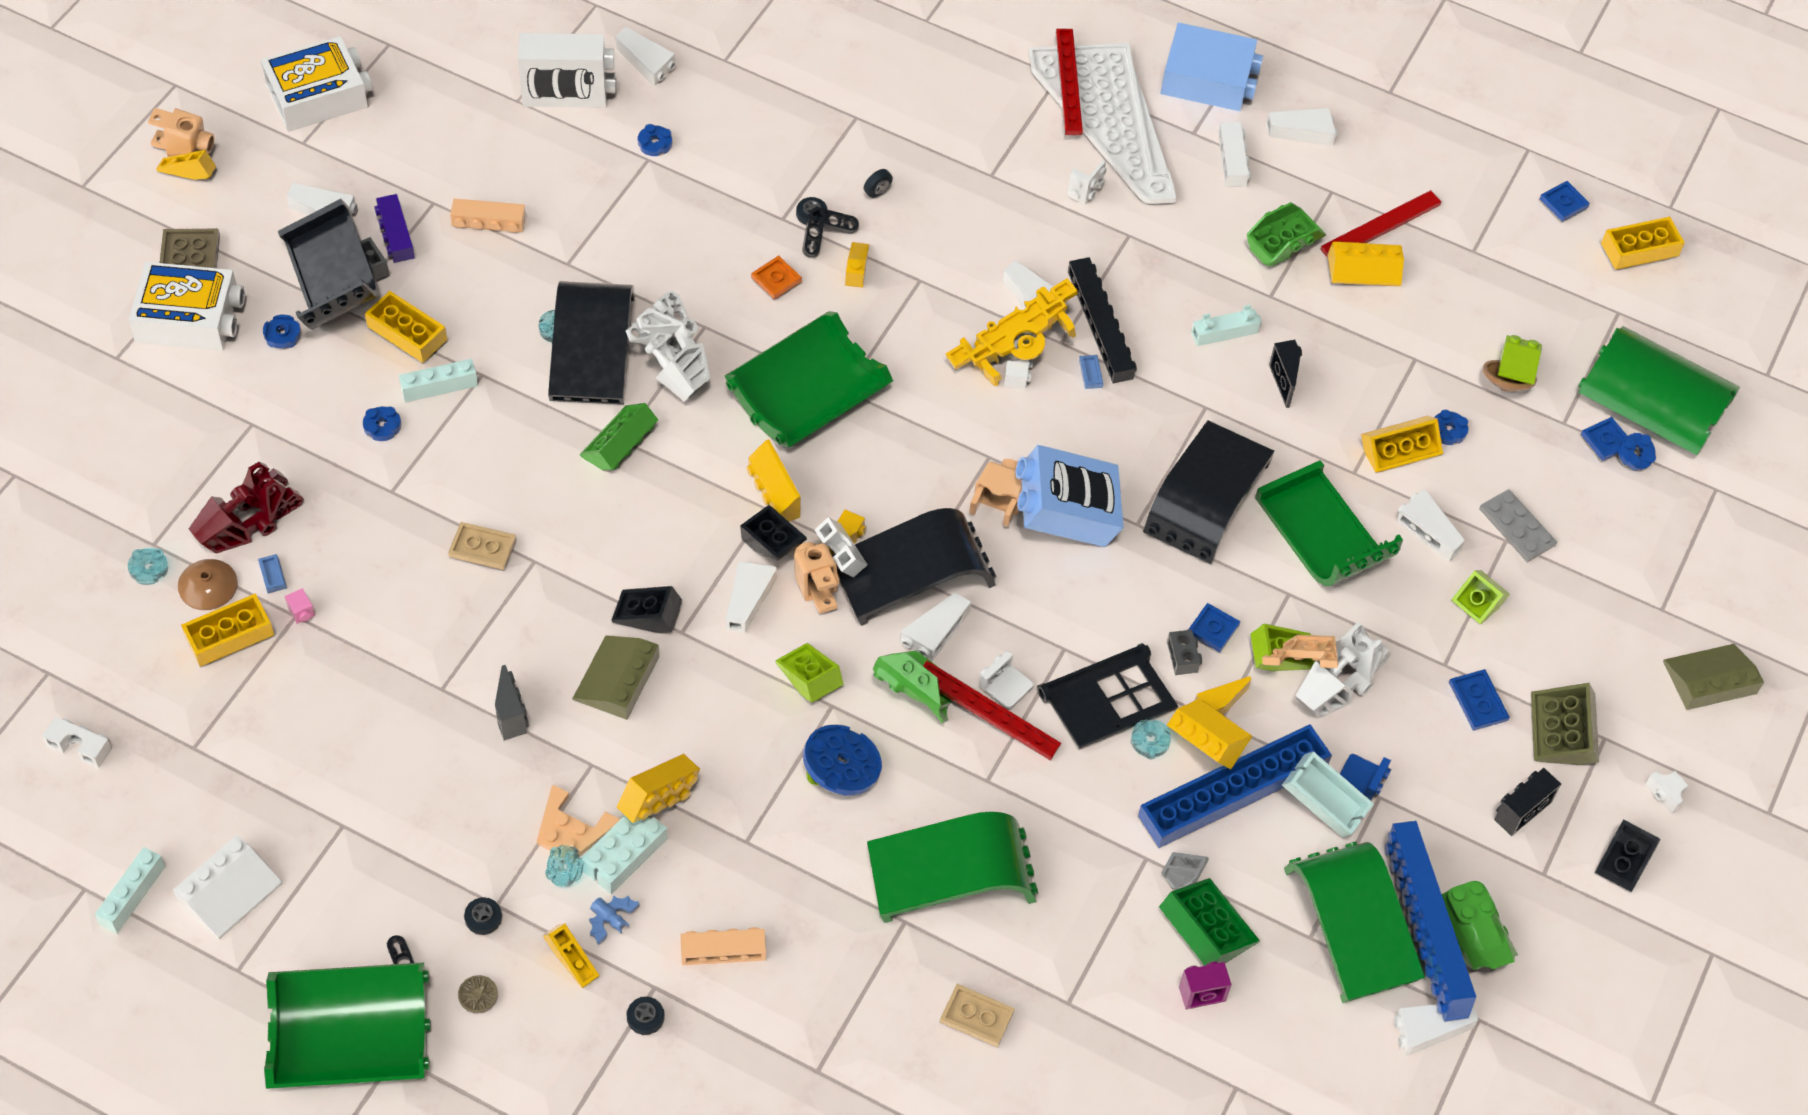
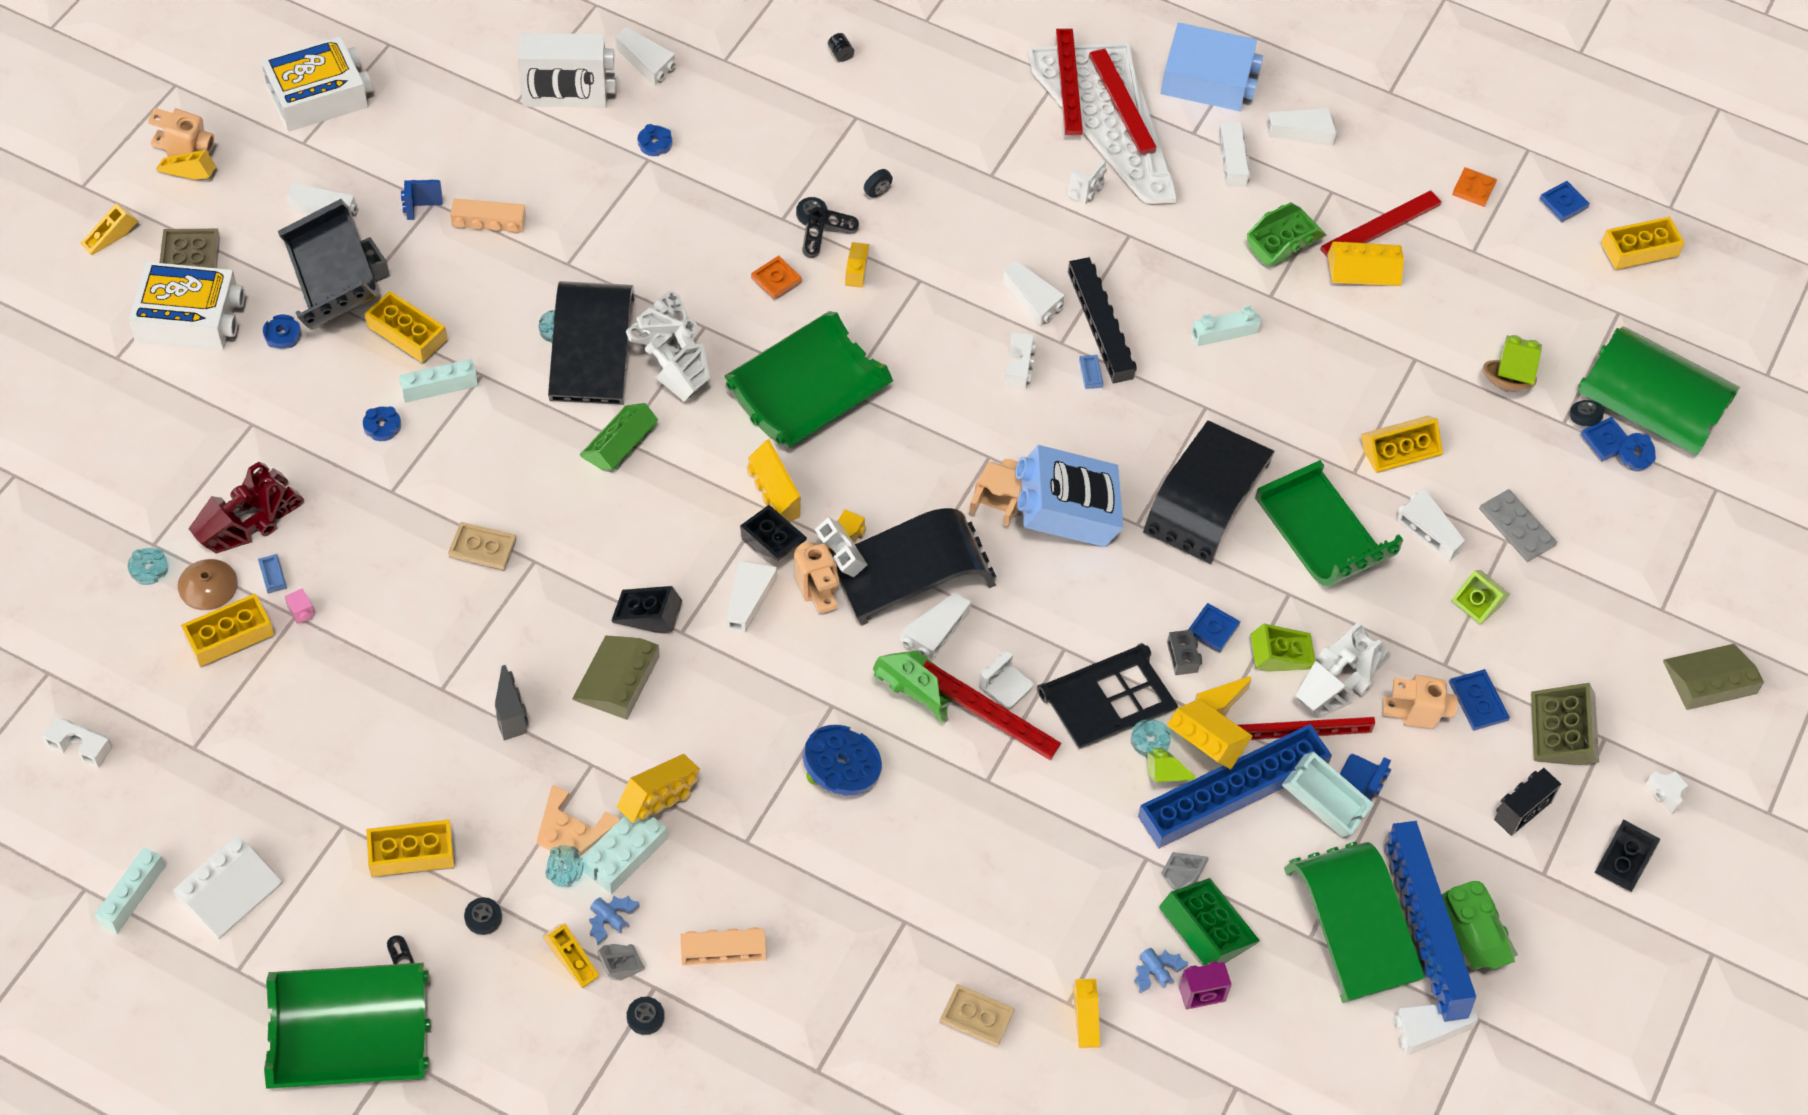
dark purple brick [374,194,415,263] -> none
dark tan wheel [458,975,498,1013] -> none
lime slope [775,643,844,703] -> none
green panel [867,812,1038,923] -> none
yellow piece [946,278,1078,386] -> none
light nougat wing [1262,635,1338,668] -> none
black slope [1269,339,1302,408] -> none
blue plate [1434,409,1469,445] -> none
none -> yellow slope [81,203,138,255]
none -> yellow brick [366,819,455,877]
none -> blue bracket [401,179,443,220]
none -> light grey slope [597,944,645,980]
none -> black piece [828,33,854,62]
none -> yellow slope [1073,978,1100,1048]
none -> red tile [1089,48,1157,155]
none -> medium blue animal [1134,948,1188,993]
none -> lime slope [1147,748,1195,782]
none -> red tile [1238,717,1376,740]
none -> light nougat piece [1383,674,1458,728]
none -> orange plate [1452,167,1497,207]
none -> black wheel [1570,400,1604,426]

